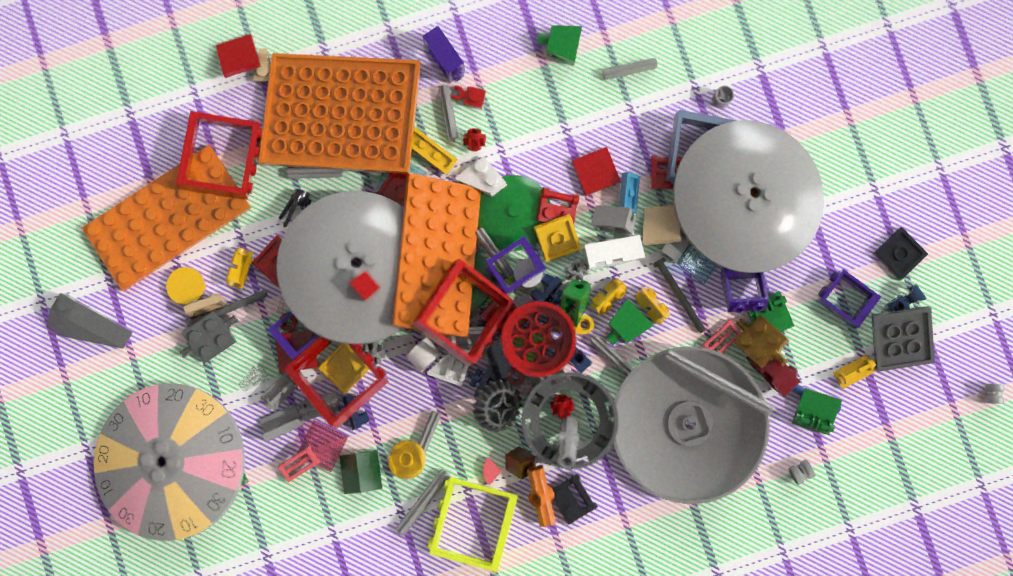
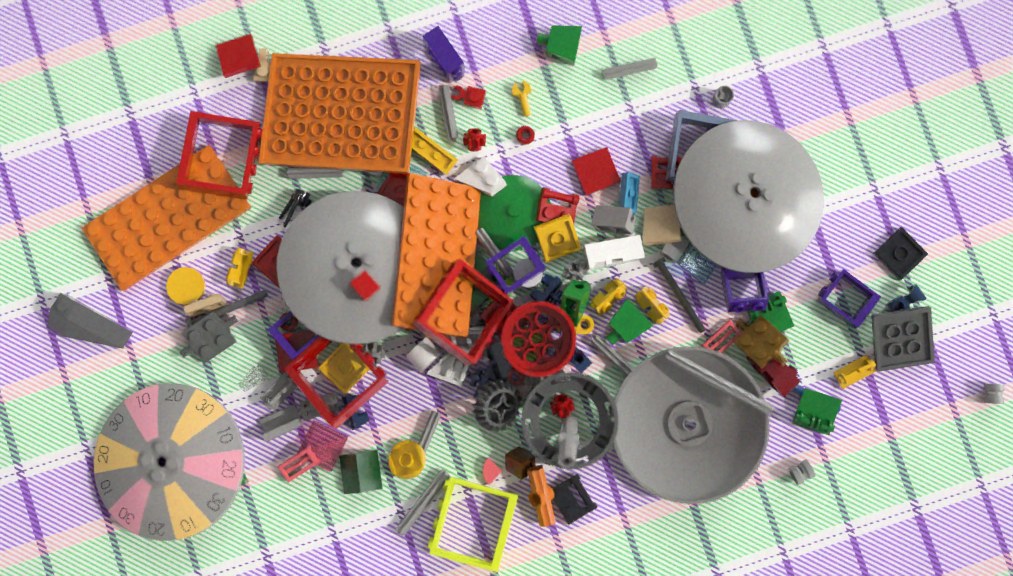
none -> yellow bar [512,80,531,117]
none -> red plate [516,126,535,145]

